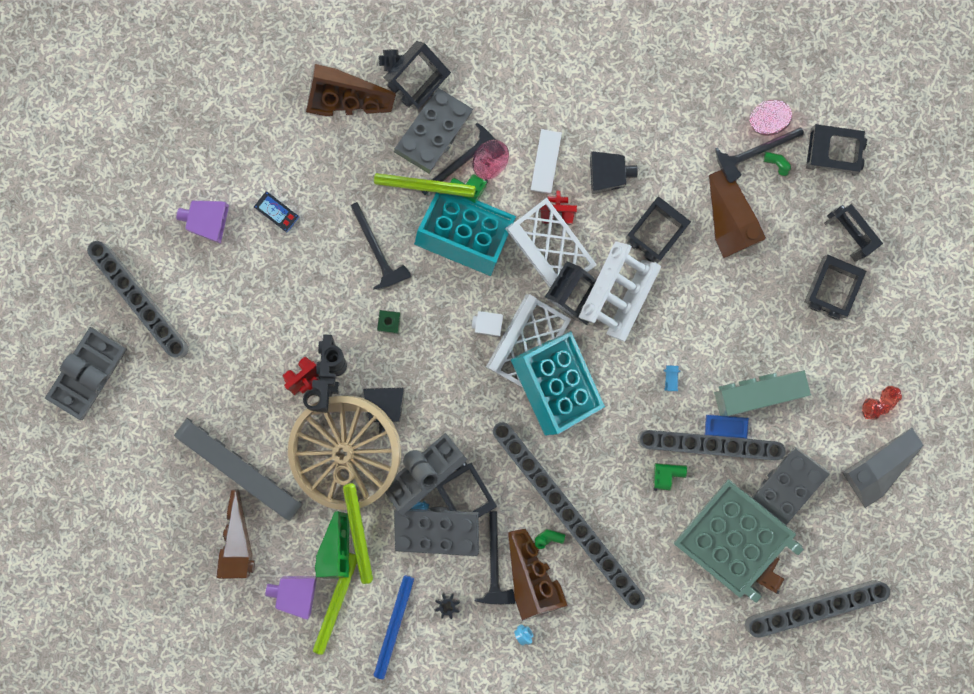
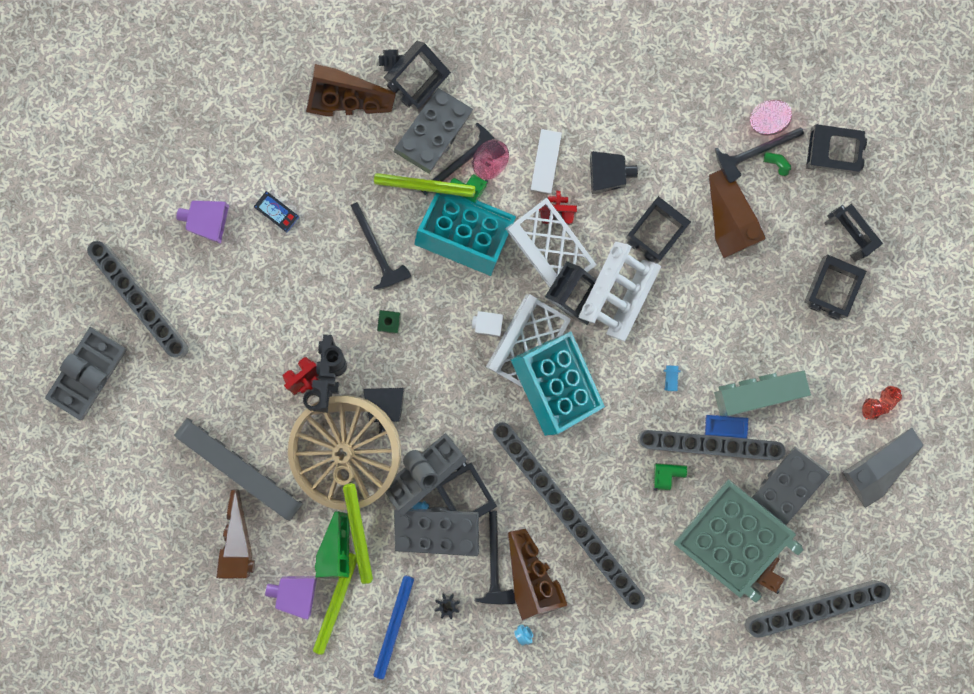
green arm [534,529,566,549] -> none

